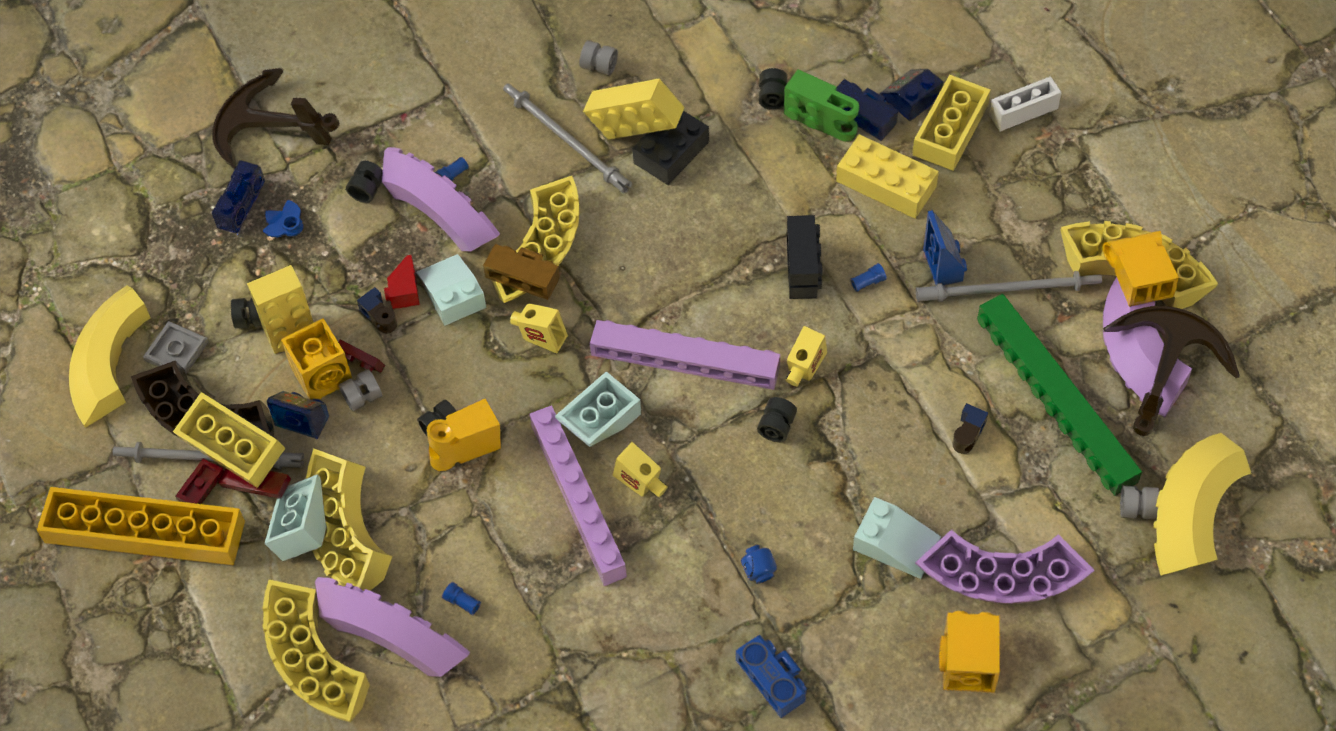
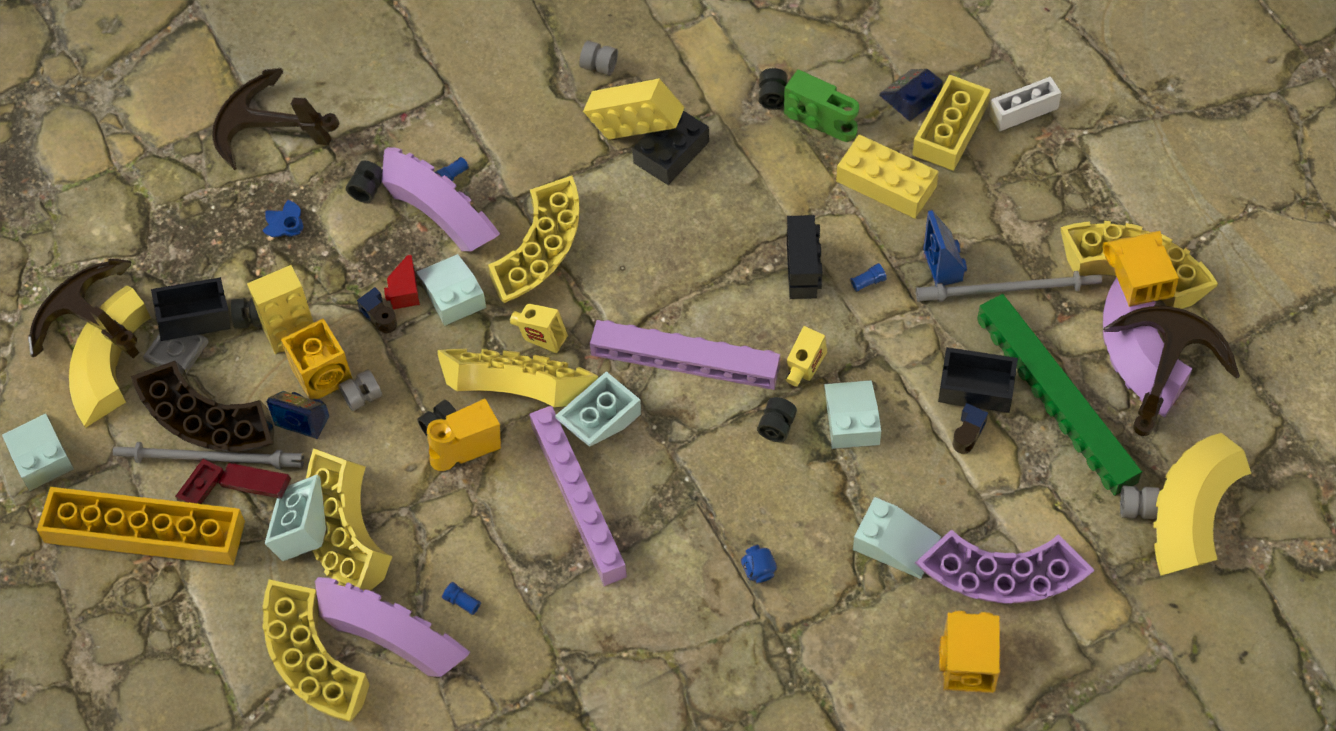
light yellow brick [173,392,285,488] -> none
clear blue piece [212,160,265,234] -> none
dark red plate [338,339,386,373] -> none
pearl gold piece [483,244,560,300] -> none
light grey bar [503,83,632,193] -> none
light yellow torso [613,442,668,497] -> none
blue piece [735,635,807,718] -> none
clear blue piece [837,79,898,141] -> none
none -> light aqua slope [2,414,74,491]
none -> dark brown piece [28,258,140,359]
none -> black piece [151,277,231,341]
none -> light yellow brick [437,349,598,407]
none -> light aqua slope [824,380,881,449]
none -> black piece [938,347,1018,413]

